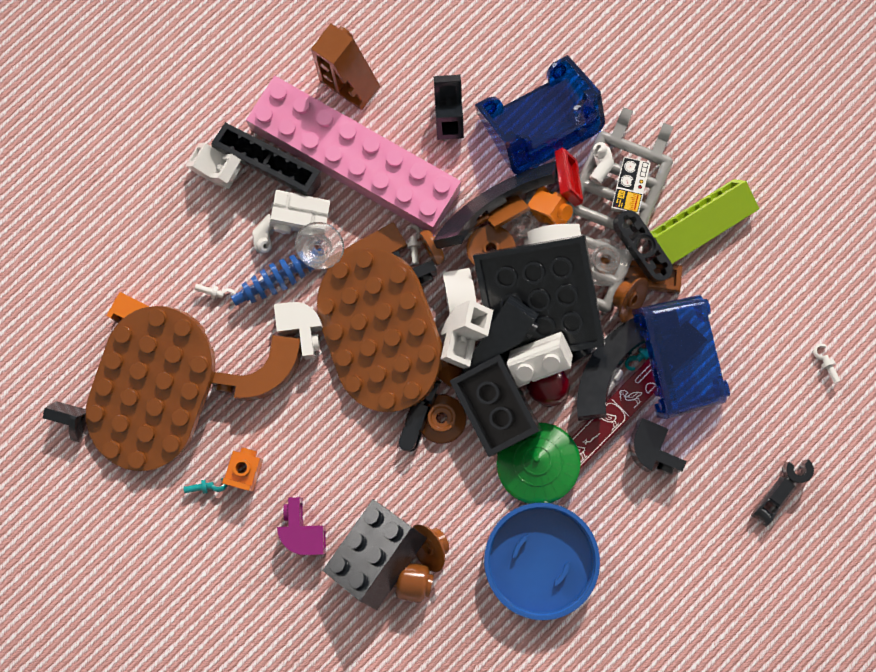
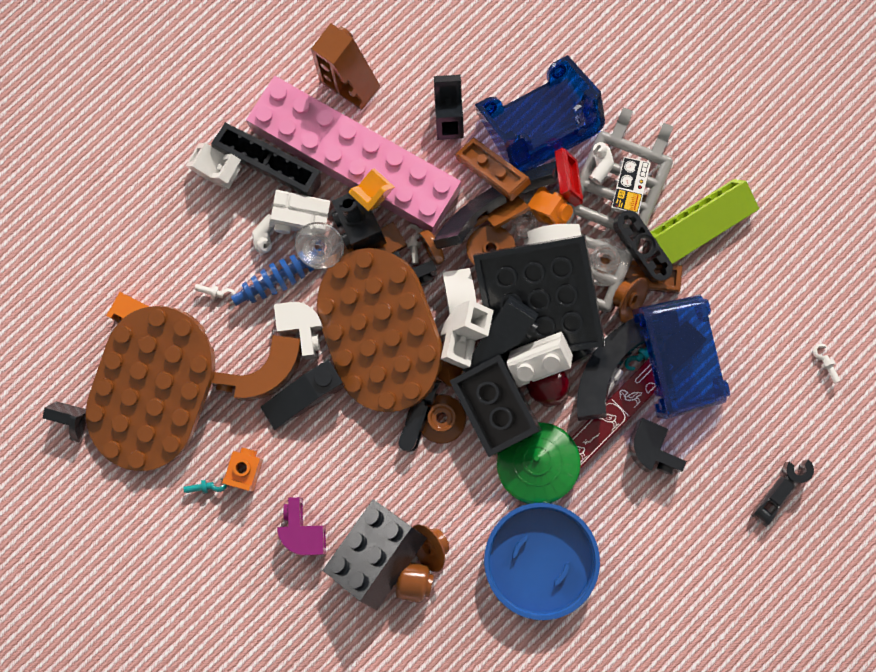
none -> black slope [261,359,345,430]
none -> black brick [331,193,387,251]
none -> light orange panel [348,168,395,211]
none -> dark orange tile [455,137,531,201]

